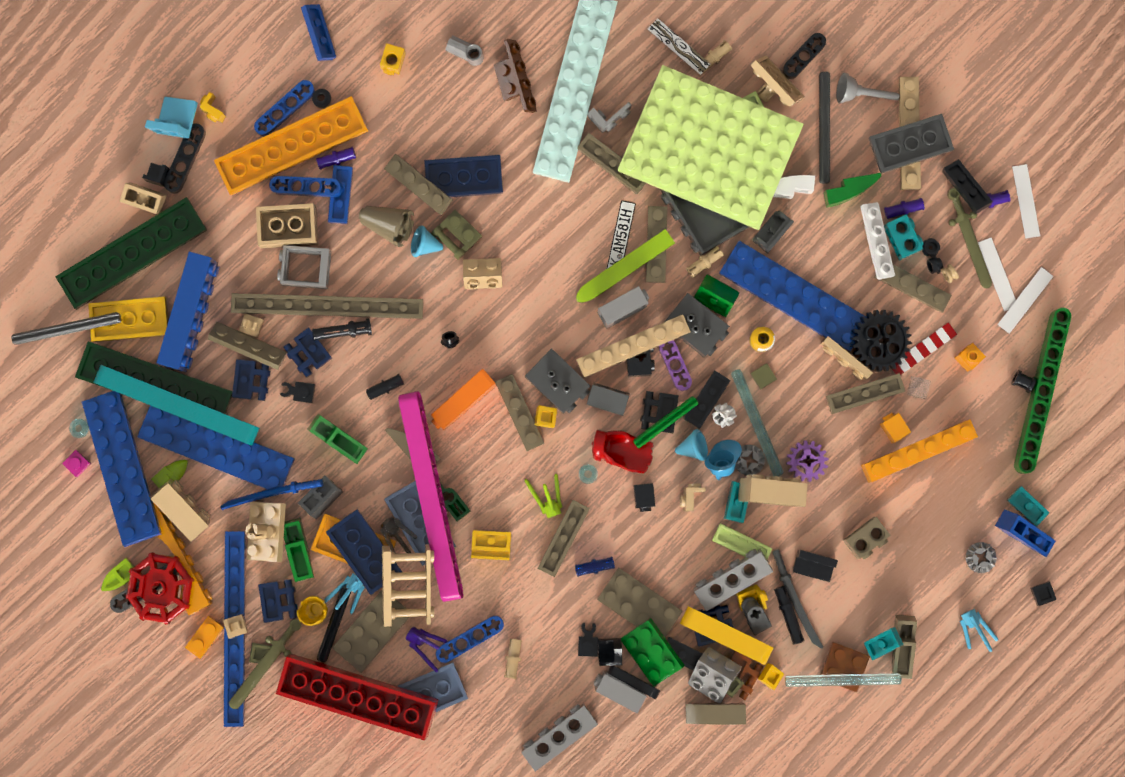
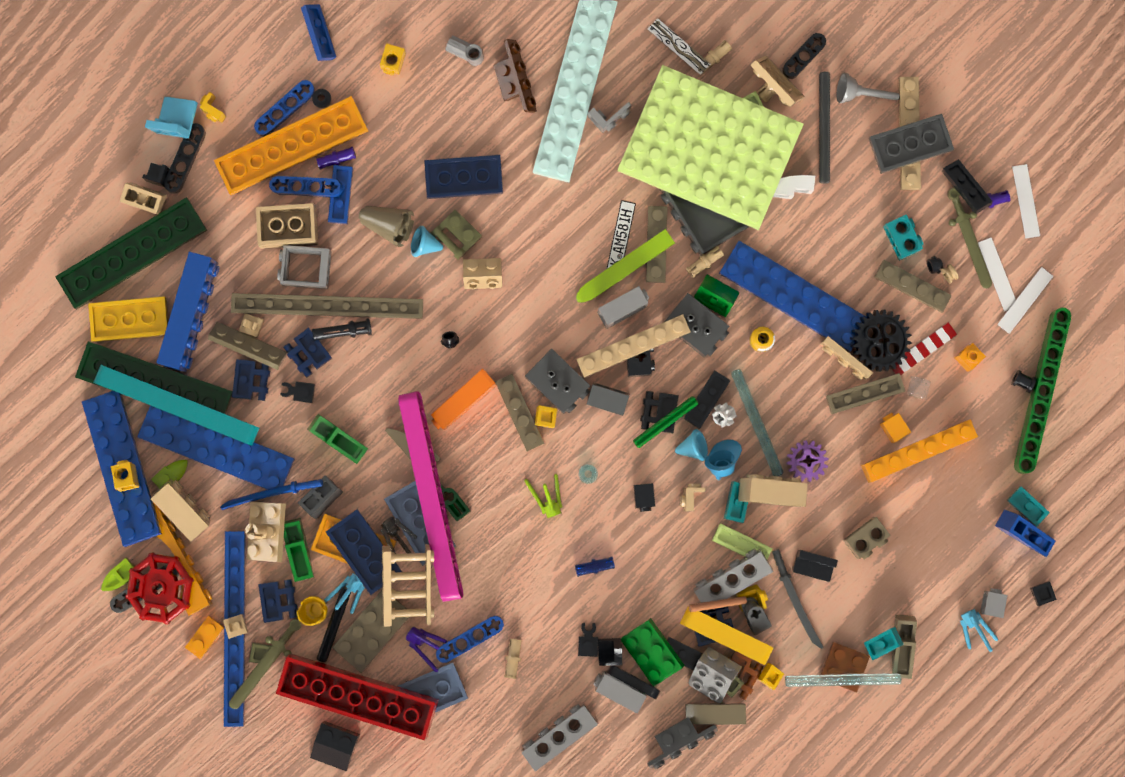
dark grey axle [11,312,122,345] -> none
dark pink plate [62,450,91,477] -> none
clear light blue plate [69,419,89,438] -> none
black axle [366,374,404,400] -> none
dark tan plate [384,154,453,215] -> none
yellow plate [471,530,511,560] -> none
dark tan plate [538,500,590,577] -> none
dark tan plate [577,133,646,194] -> none
red hair [592,430,654,474] -> none
dark tan plate [597,567,683,637] -> none
medium lavender beam [659,340,692,391] -> none
light grey gear [735,445,765,475] -> none
olive tile [750,363,777,390] -> none
dark grey hinge [752,211,794,253] -> none
black pin [774,585,805,645] -> none
green slope [823,173,881,208] -> none
white bracket [860,202,895,280] -> none
dark purple pin [884,198,925,219] -> none
black plate [922,238,940,257] -> none
light grey gear [966,542,997,573] -> none
none -> yellow brick [111,460,139,492]
none -> black slope [310,721,360,771]
none -> dark grey bracket [647,717,718,769]
none -> nougat bar [689,596,747,612]
none -> light grey brick [980,588,1008,618]

